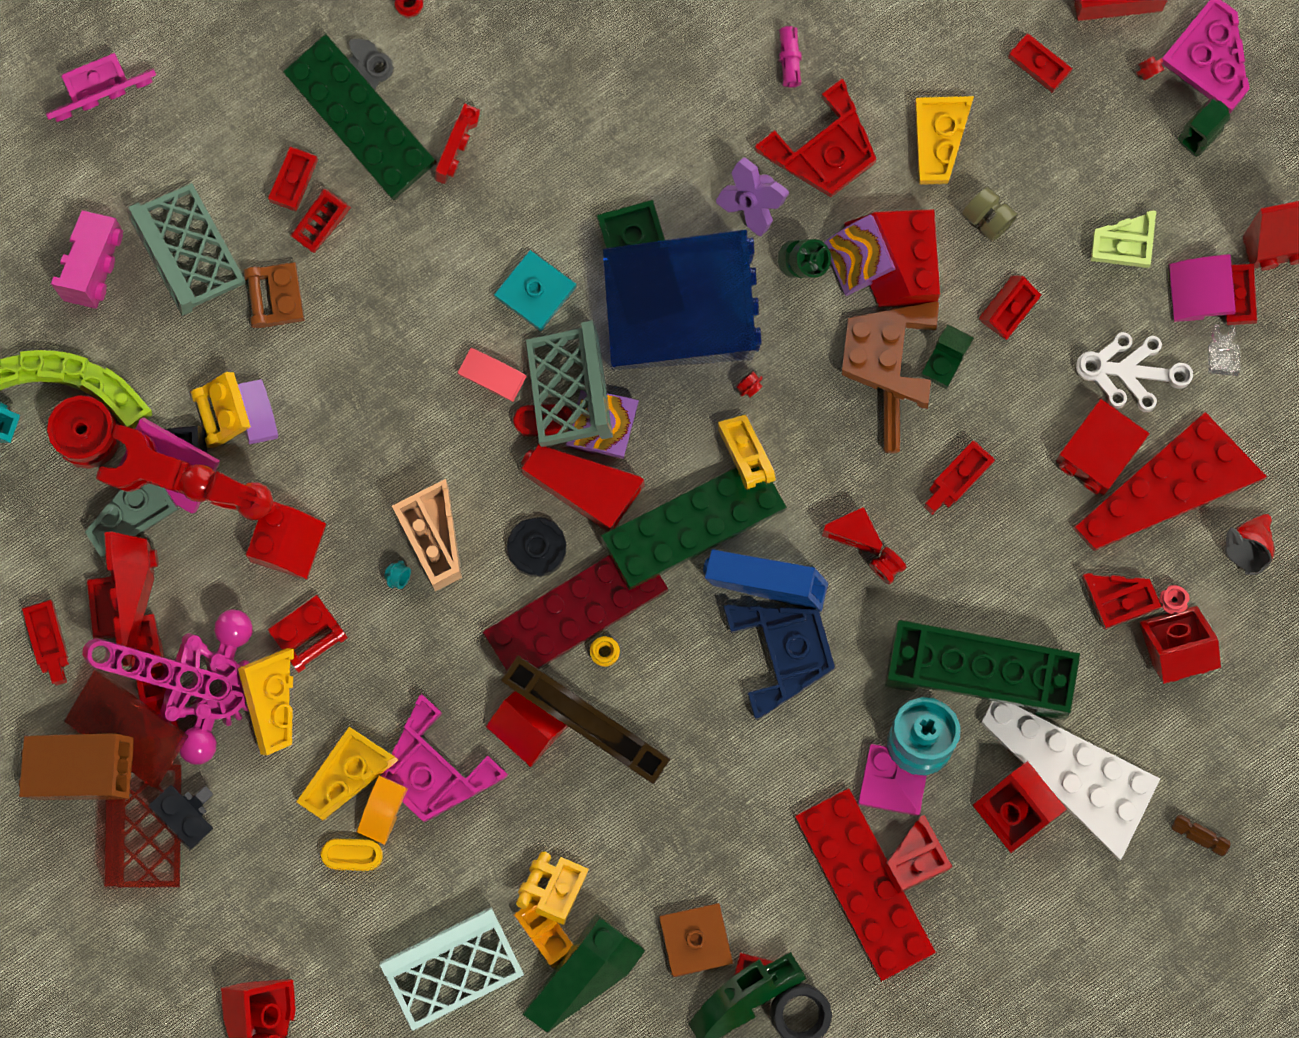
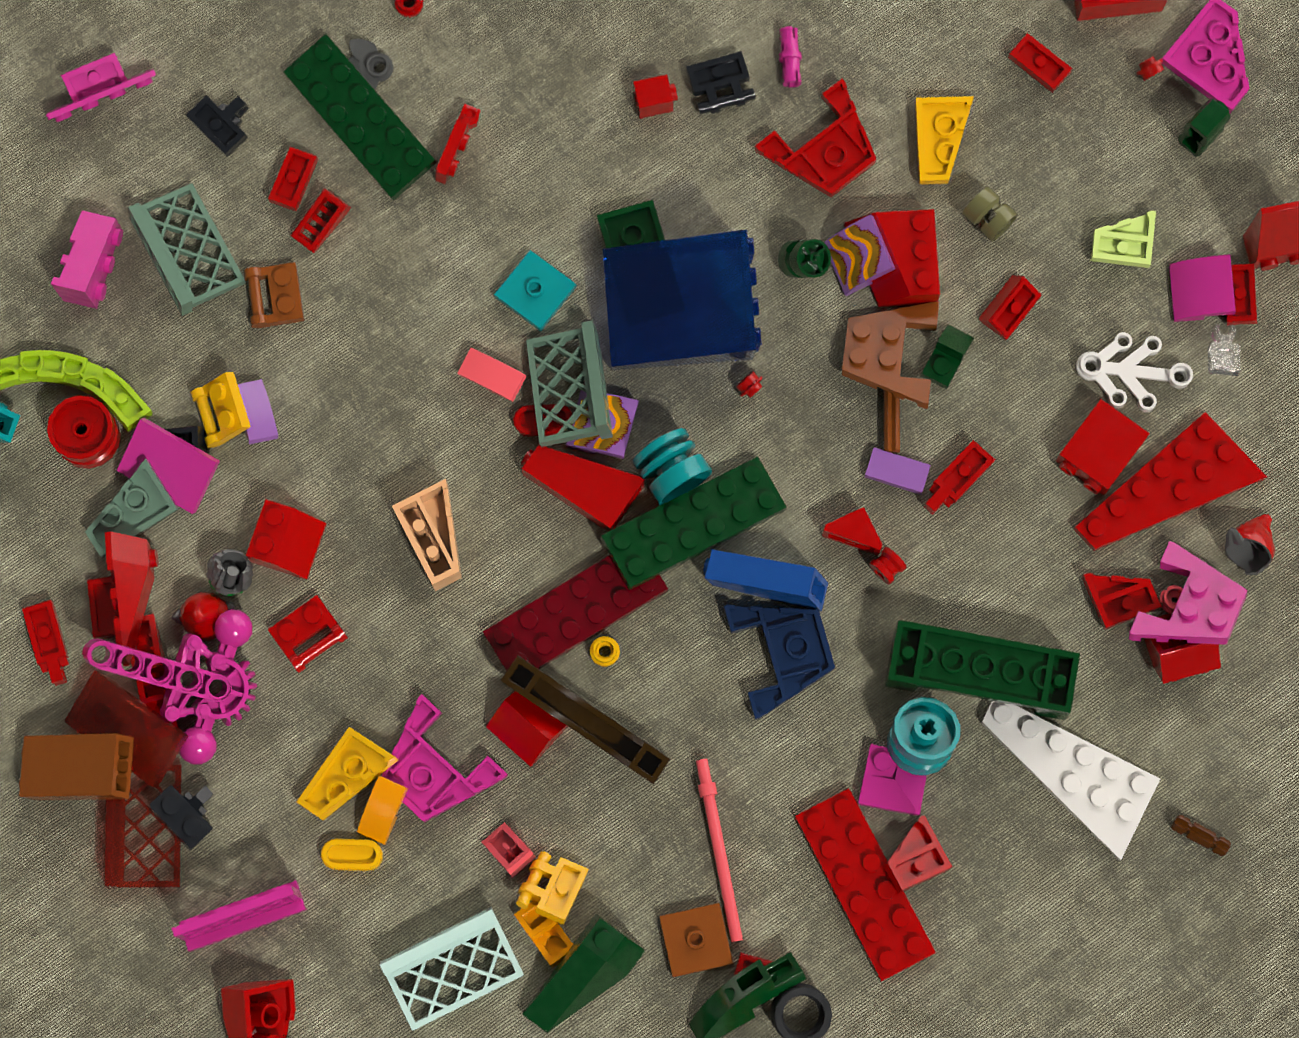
red piece [95,424,275,520] -> none
yellow wing [238,648,294,755] -> none
teal plate [384,560,411,589] -> none
black tile [507,517,567,577] -> none
medium lavender plant [716,158,789,236] -> none
yellow plate [718,414,775,490] -> none
red slope [973,761,1067,853] -> none
none -> red hat [171,592,235,641]
none -> dark pink fence [172,880,307,952]
none -> black hinge [186,95,249,157]
none -> dark grey piece [206,549,253,596]
none -> coral slope [482,822,536,878]
none -> red brick [633,74,678,118]
none -> teal wheel [633,428,712,505]
none -> black plate [686,51,756,115]
none -> coral bar [696,759,743,942]
none -> medium lavender tile [865,448,931,495]
none -> dark pink wing [1129,541,1247,645]

